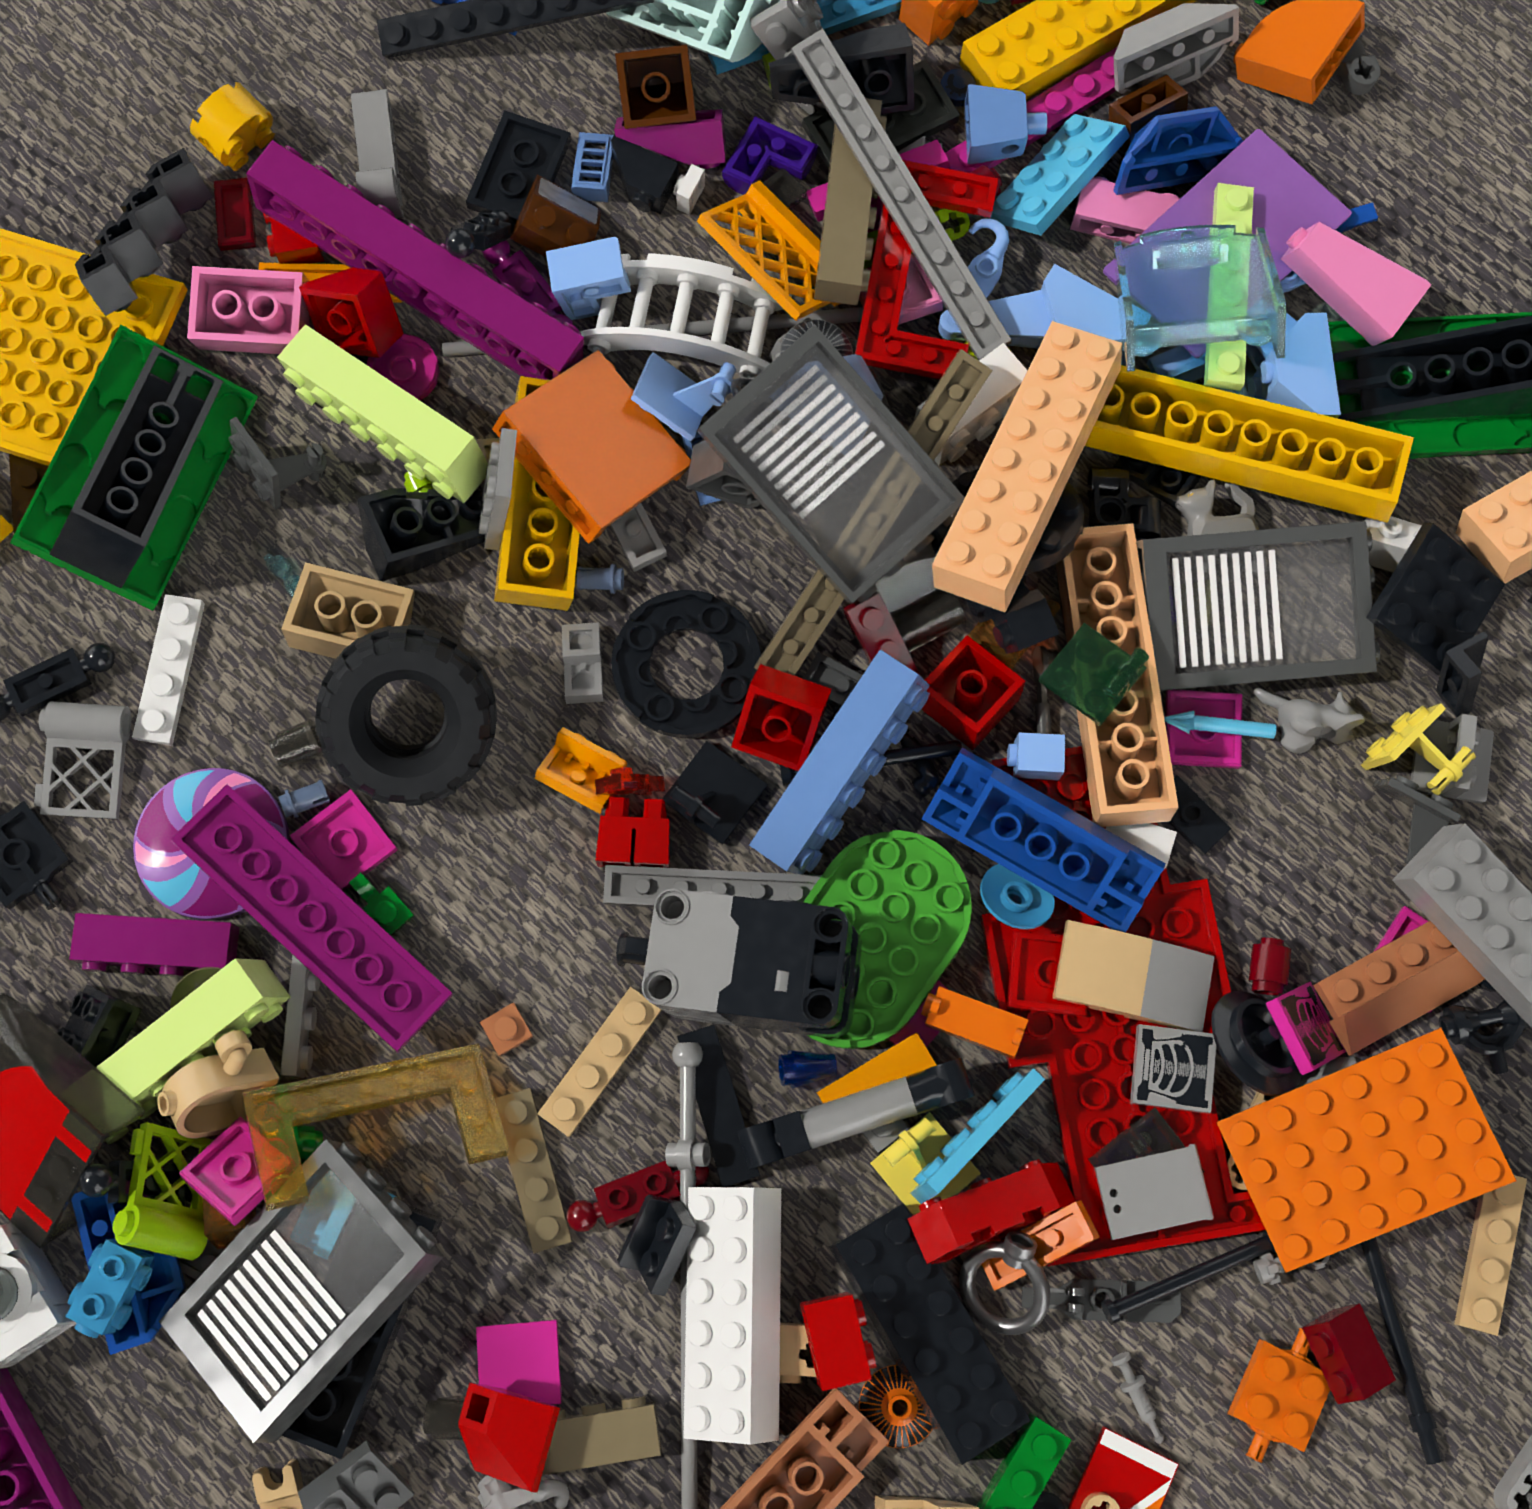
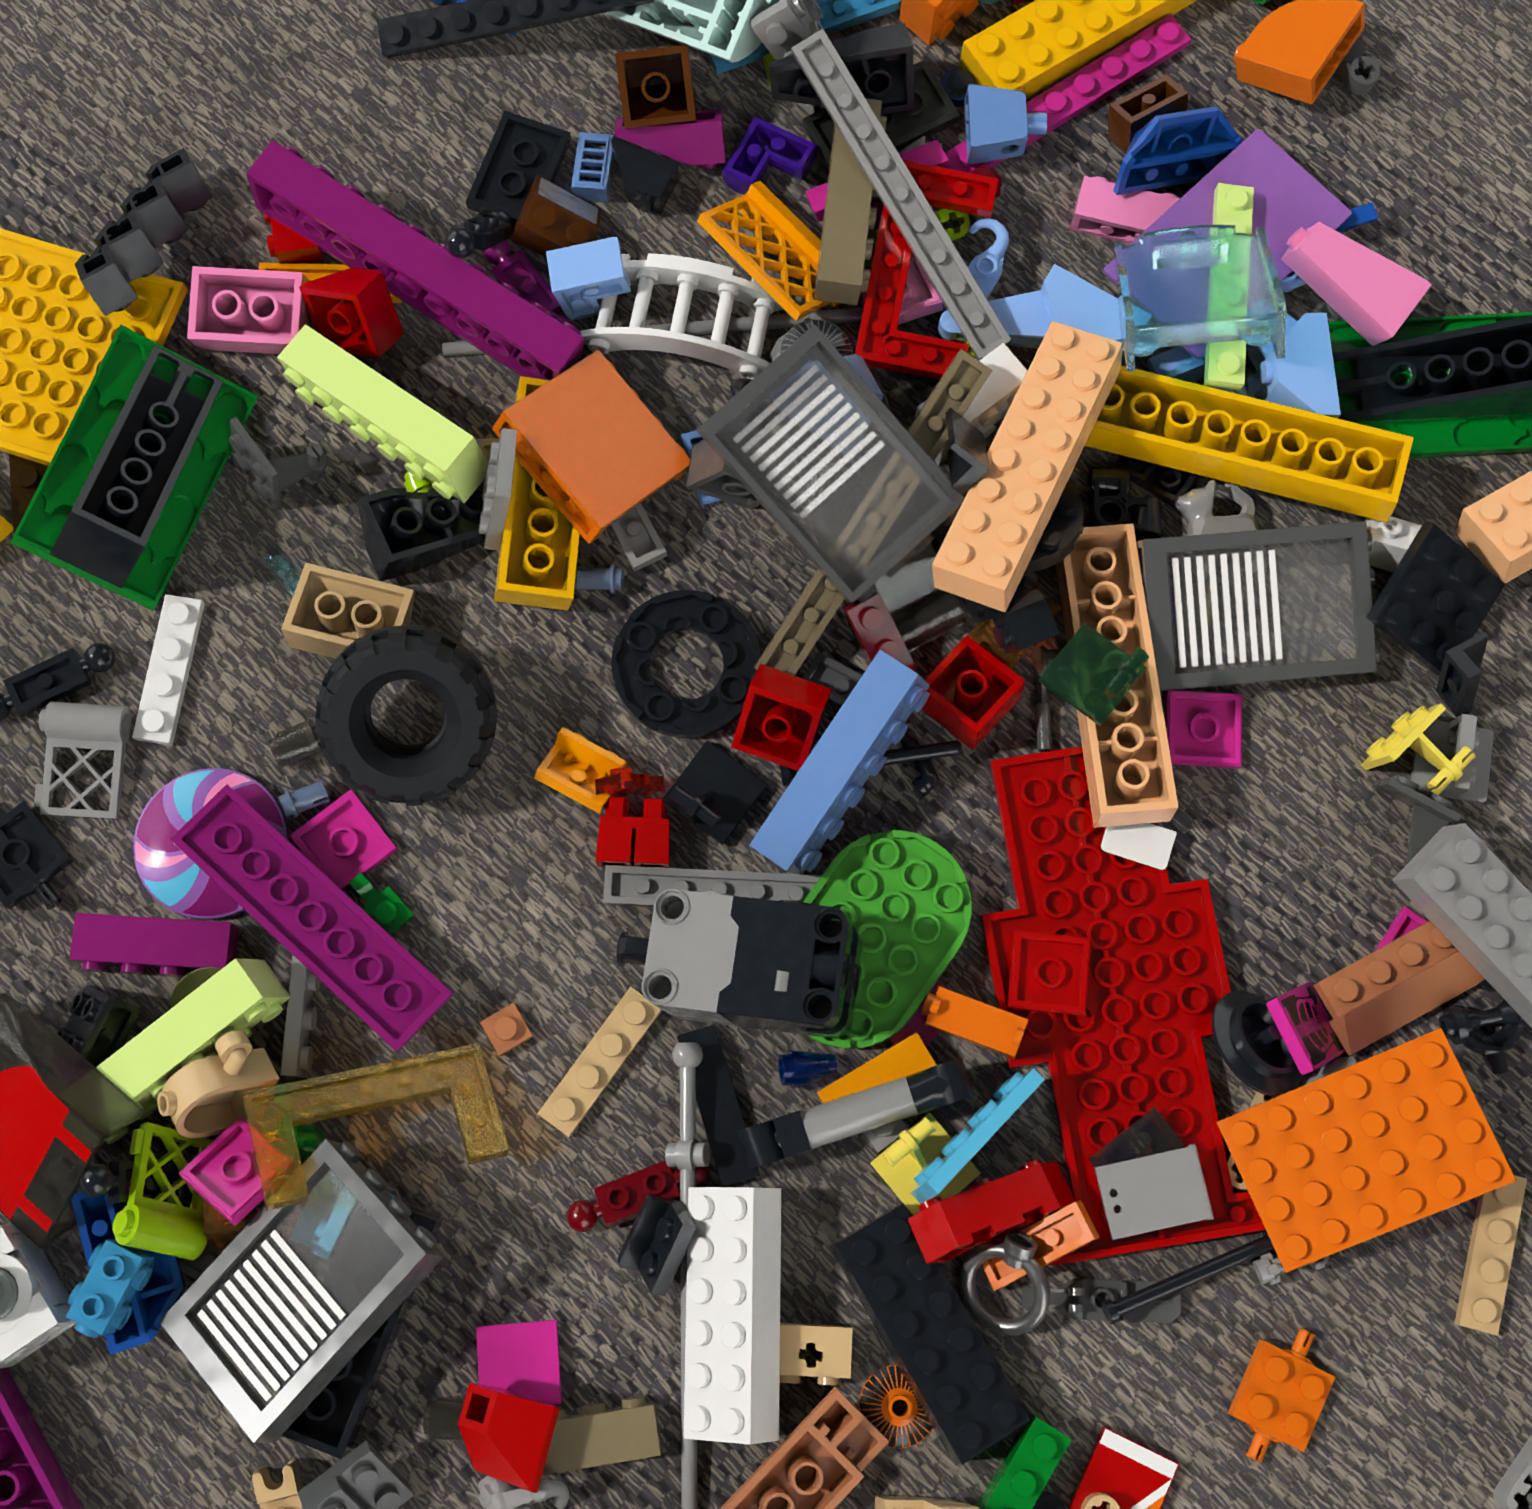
yellow brick [190,82,275,171] -> none
dark red tile [213,178,256,251] -> none
light grey beam [351,89,404,219] -> none
dark pink tile [366,334,440,400] -> none
dark tan plate [492,1088,573,1254] -> none
light grey slope [562,622,604,704] -> none
light blue plate [631,352,736,442] -> none
white plate [673,164,705,215] -> none
clear smoke plate [763,168,807,211] -> none
red brick [800,1292,877,1391] -> none
blue slope [921,748,1166,933] -> none
dark azure dish [980,864,1055,929] -> none
medium azure plate [990,114,1130,236] -> none
light blue brick [1007,732,1065,780] -> none
tan slope [1052,920,1215,1032] -> none
light grey piece [1111,1352,1164,1444] -> none
light grey wedge [1114,3,1239,95] -> none
tile [1130,1024,1216,1113] -> none
medium azure piece [1164,710,1276,739] -> none
black plate [1168,775,1231,856] -> none
dark red brick [1248,937,1292,996] -> none
light grey animal [1254,688,1365,754] -> none
dark red brick [1302,1303,1396,1404] -> none
black bar [1361,1237,1443,1465] -> none
none -> black panel [945,407,989,496]

